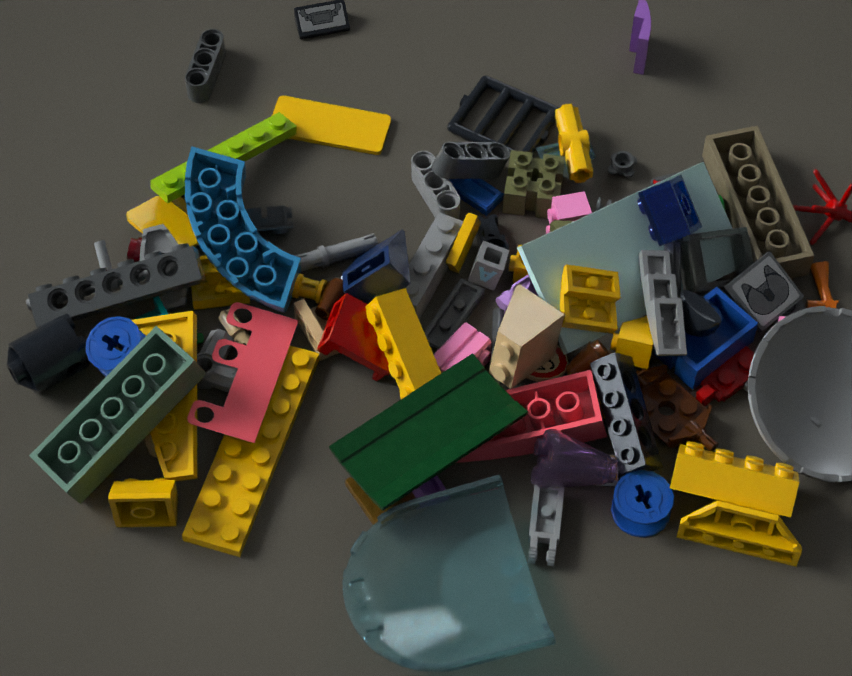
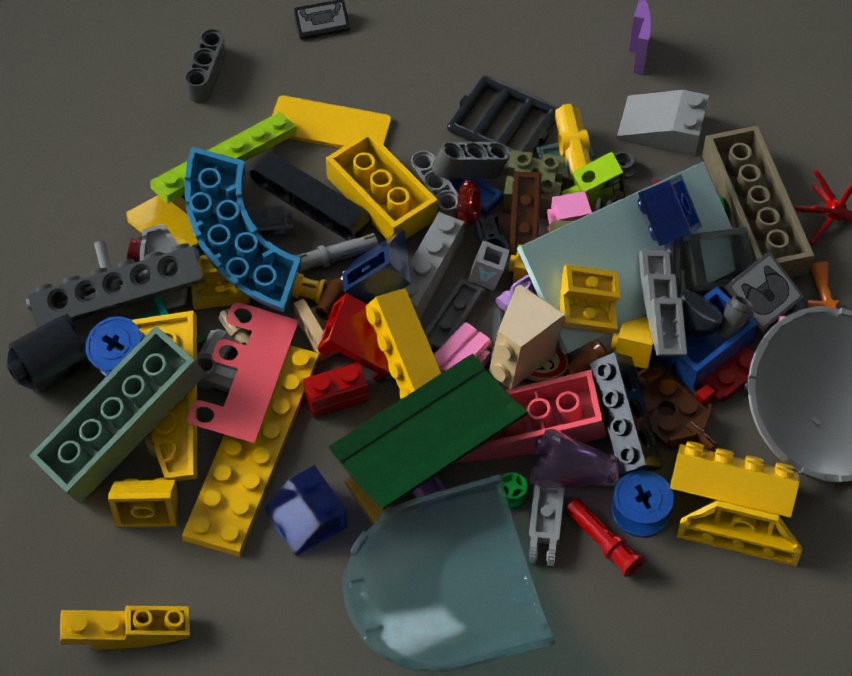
yellow tile [446,213,481,273] -> none
none -> yellow slope [60,605,190,650]
none -> black beam [249,152,372,241]
none -> clear blue slope [264,465,348,556]
none -> red brick [303,362,369,418]
none -> yellow brick [326,131,438,239]
none -> clear red gear [457,181,482,225]
none -> green wheel [497,472,528,510]
none -> reddish brown tile [509,171,542,255]
none -> lime torso [561,152,626,212]
none -> red pin [566,498,644,577]
none -> light grey slope [617,90,709,156]
none -> dark grey cone [717,295,754,340]

